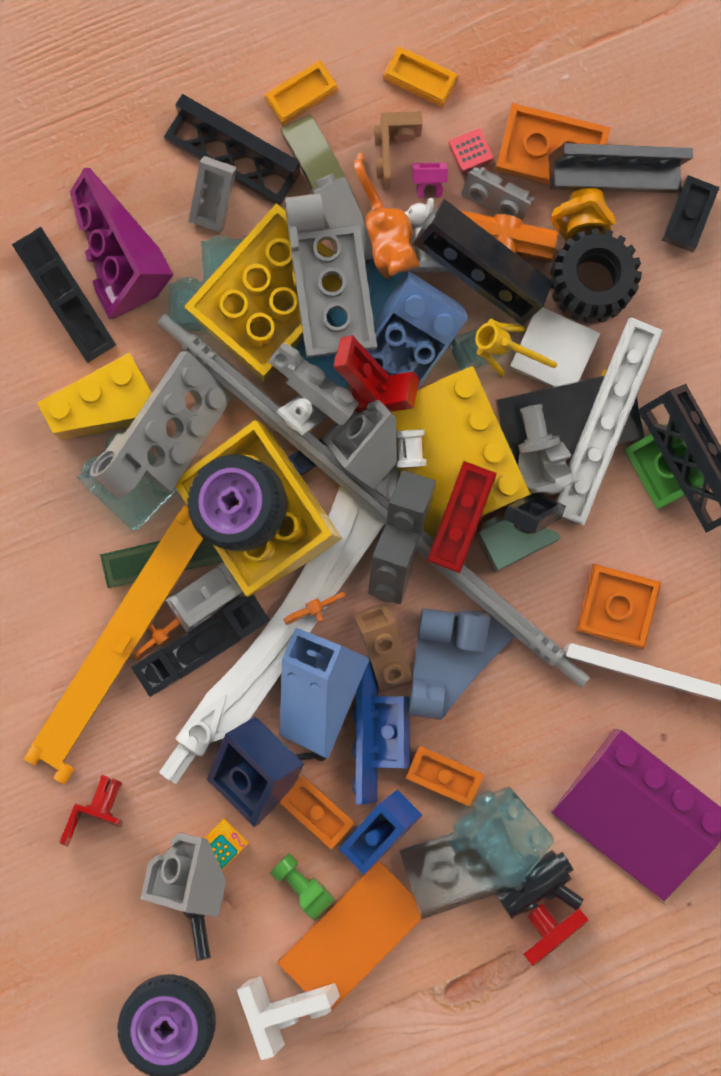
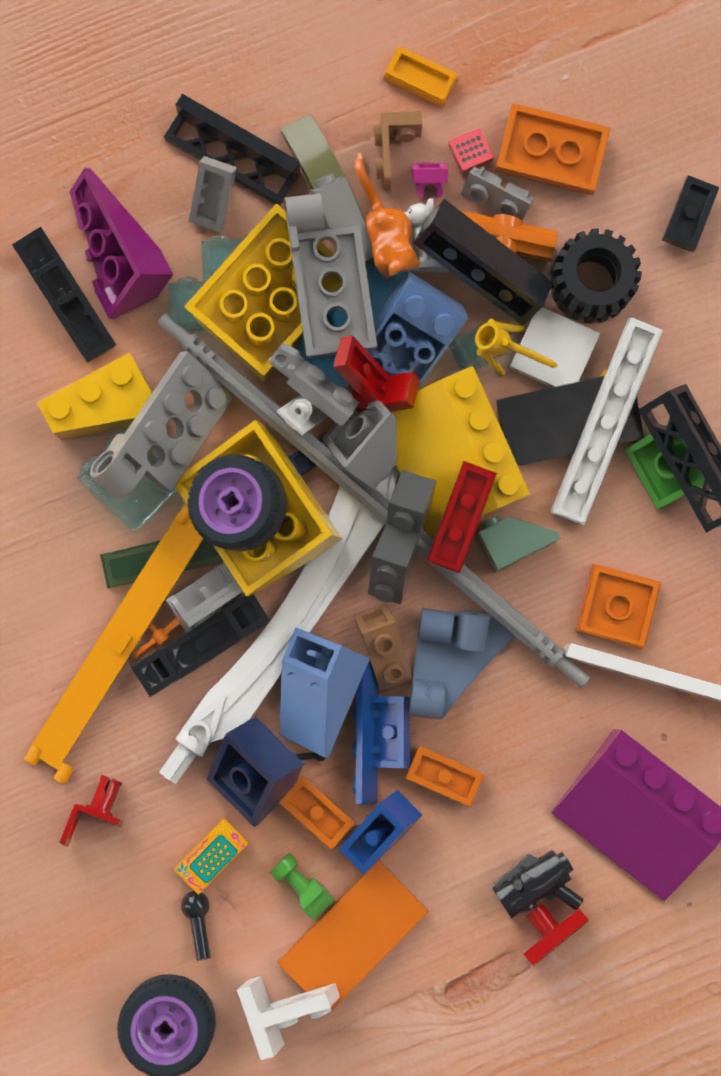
light grey slope [140,833,226,917] -> none
light orange tile [264,60,339,126] -> none
orange piece [283,591,346,625] -> none
white bush [395,429,427,467] -> none
clear smoke tile [399,817,524,919] -> none
clear light blue bracket [447,787,554,888] -> none
black plate [503,493,566,534] -> none
light grey piece [518,404,573,495] -> none
fence [548,143,693,193] -> none
light orange piece [551,188,616,242] -> none

